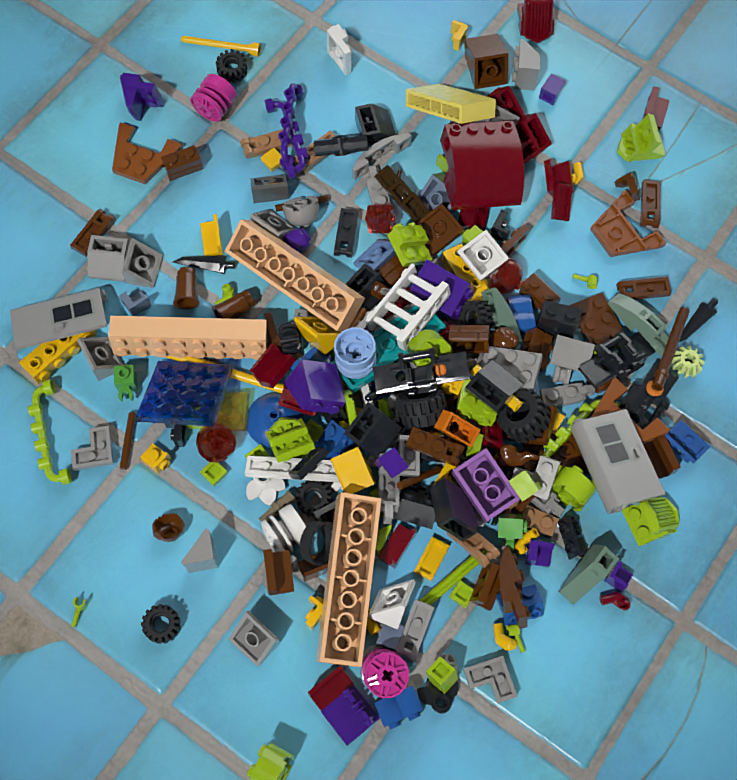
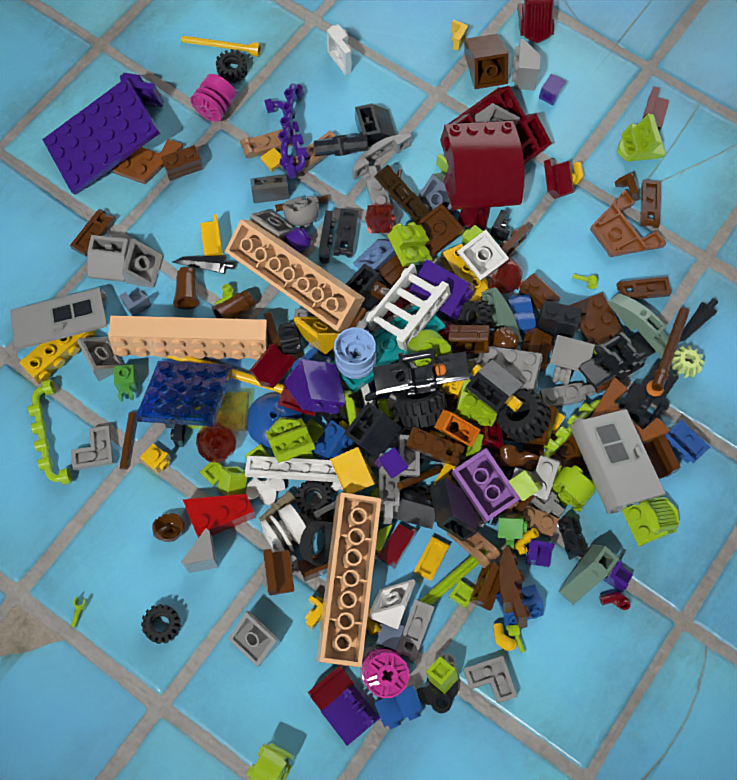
black plate [288,447,328,480] -> none
light yellow brick [406,84,496,124] -> none
dark red plate [551,183,573,222] -> none
none -> dark purple plate [42,78,160,195]
none -> red wedge [182,494,256,538]
none -> lime panel [218,466,247,496]
none -> black plate [319,210,336,264]

